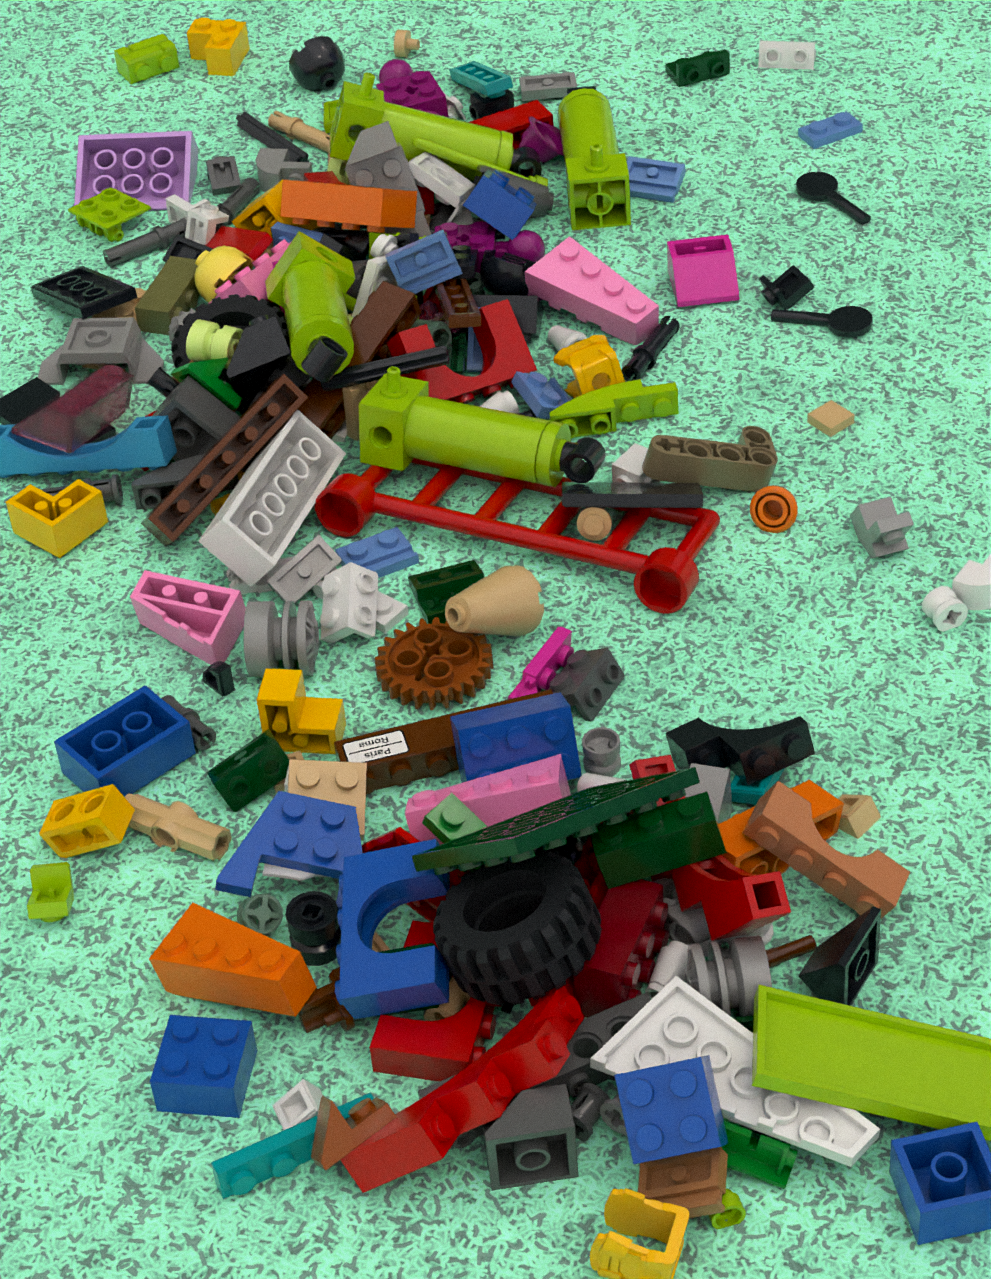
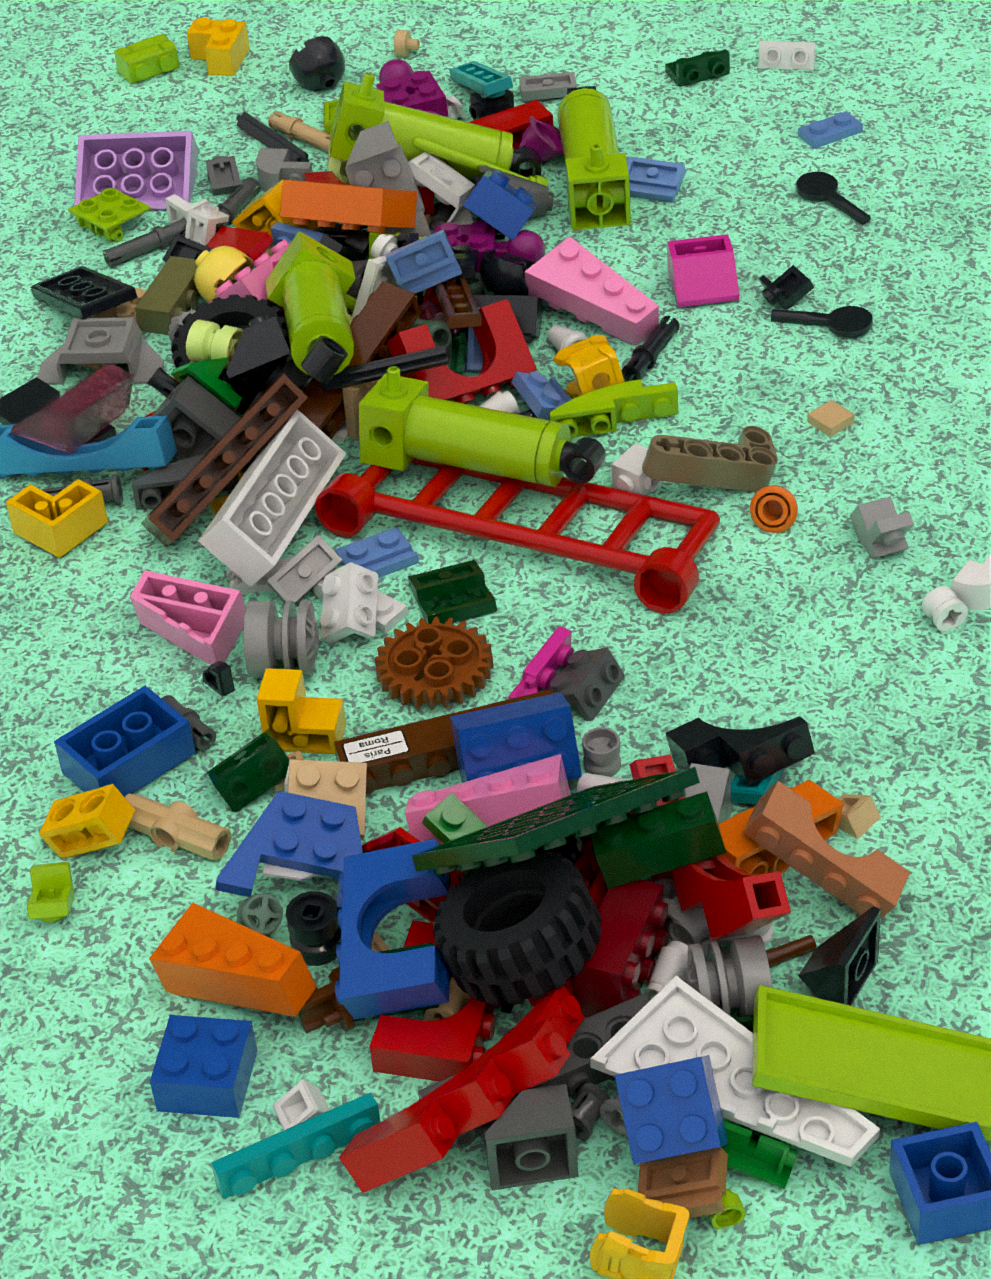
dark orange slope [311,1096,397,1170] -> none
tan cone [445,565,544,636] -> none
black tile [561,482,703,508] -> none
tan plate [577,507,612,541] -> none

